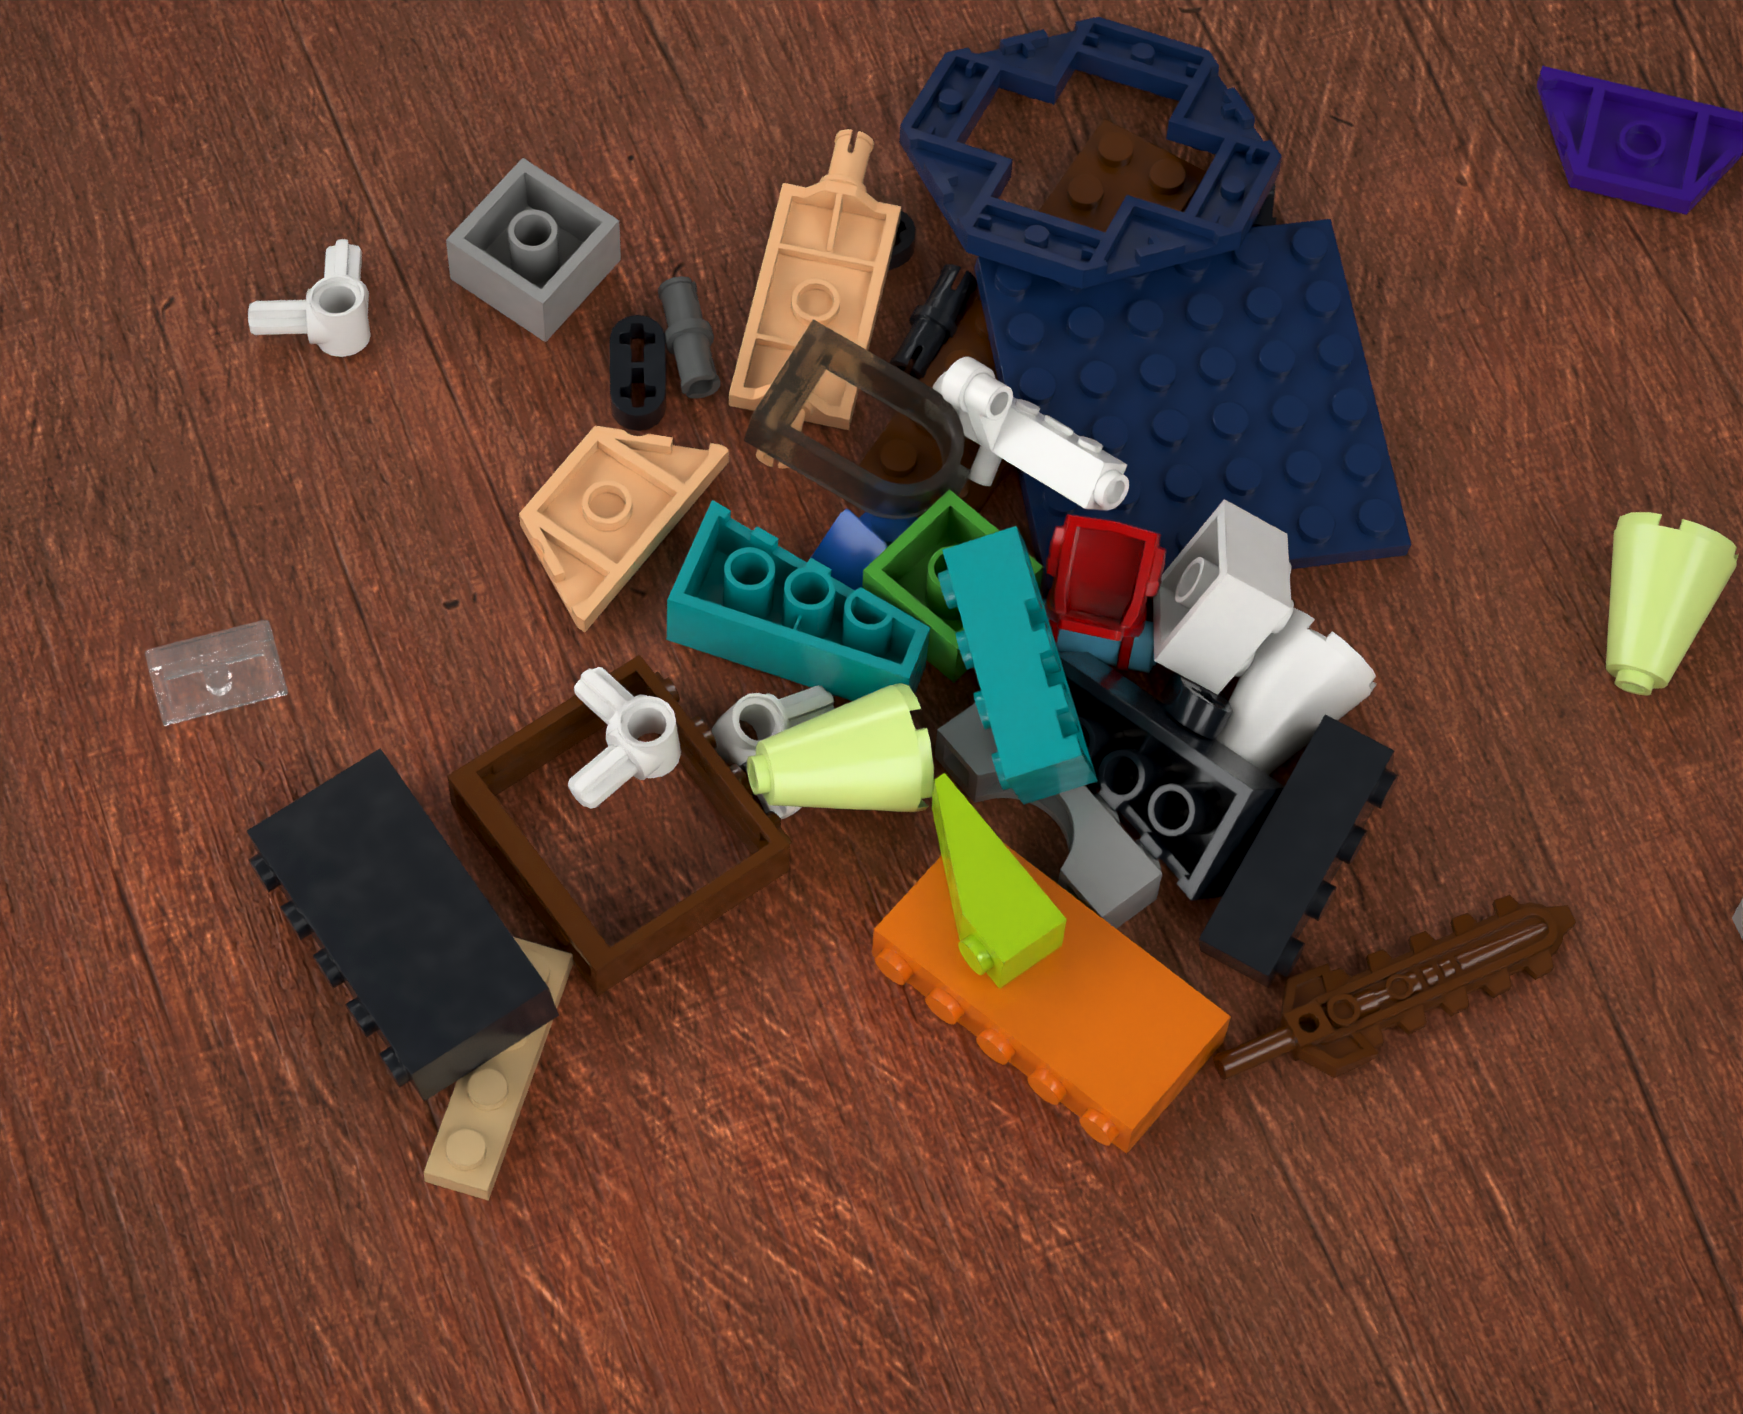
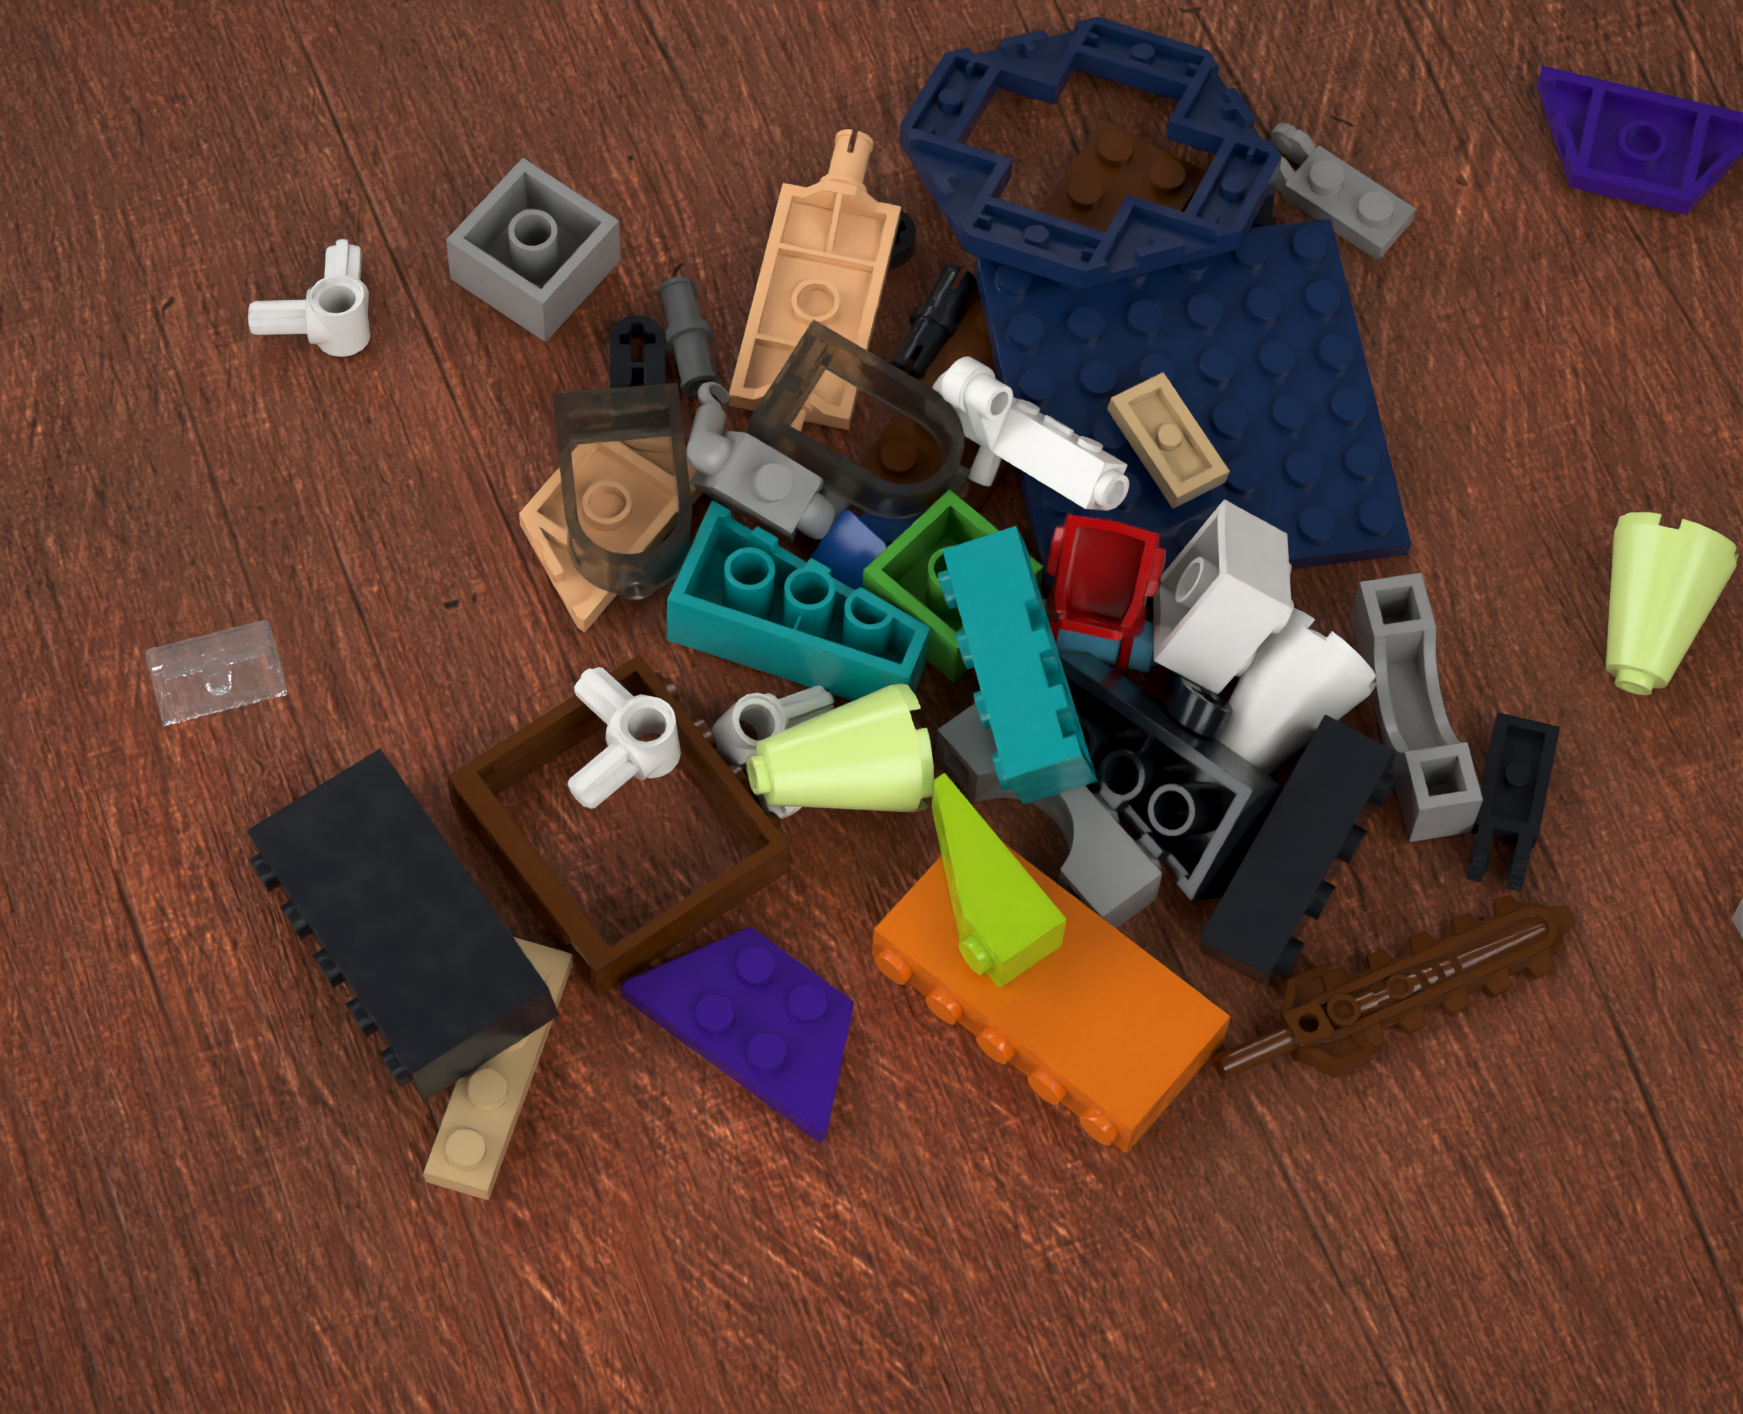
none -> clear smoke window [552,383,693,600]
none -> dark purple wing [621,927,854,1144]
none -> light grey torso [686,382,872,544]
none -> tan plate [1107,372,1230,509]
none -> light grey hinge [1270,122,1416,260]
none -> light grey arch [1350,573,1483,842]
none -> black hinge [1466,712,1560,892]

